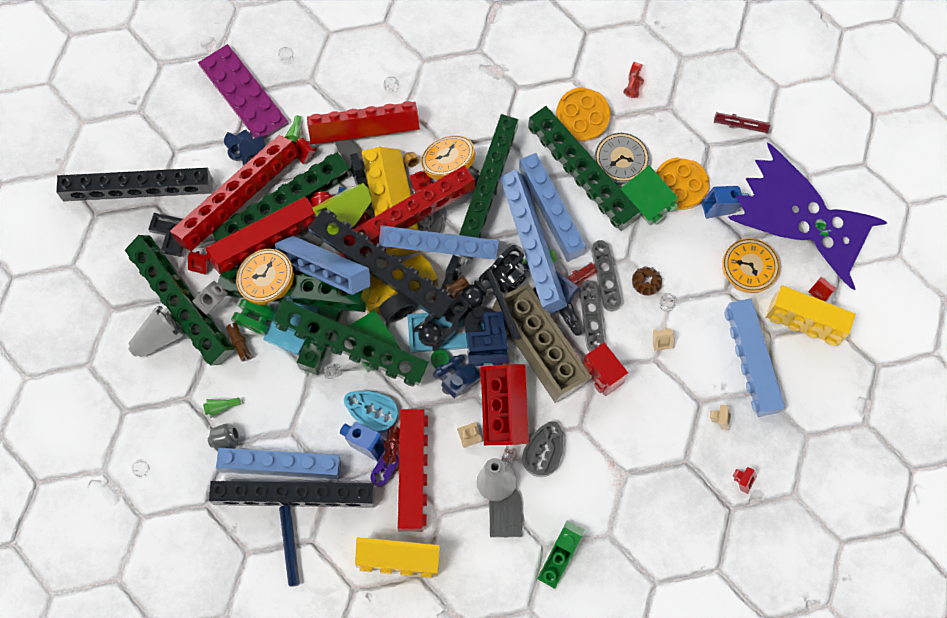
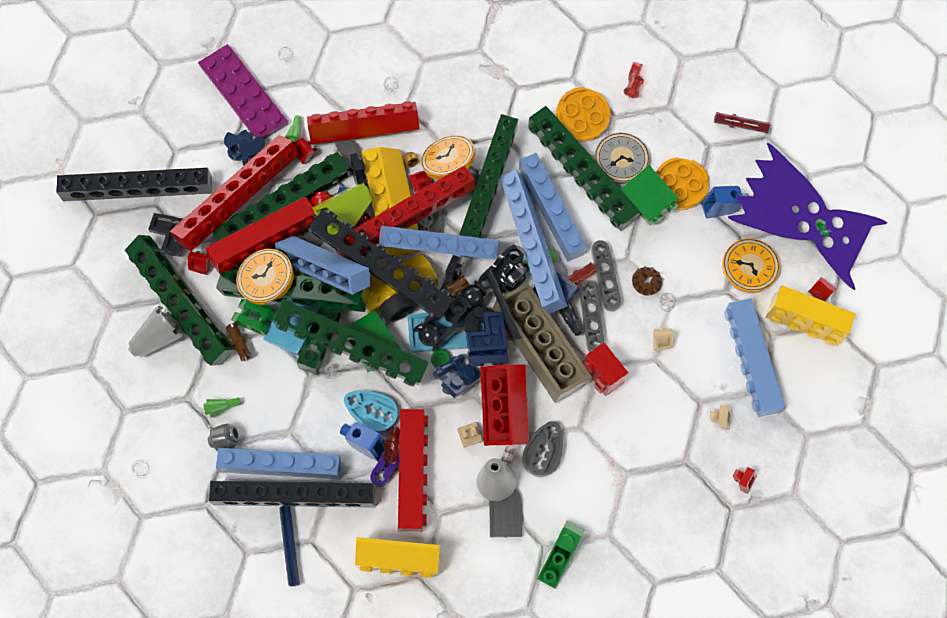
light grey brick [192,281,228,315] -> none

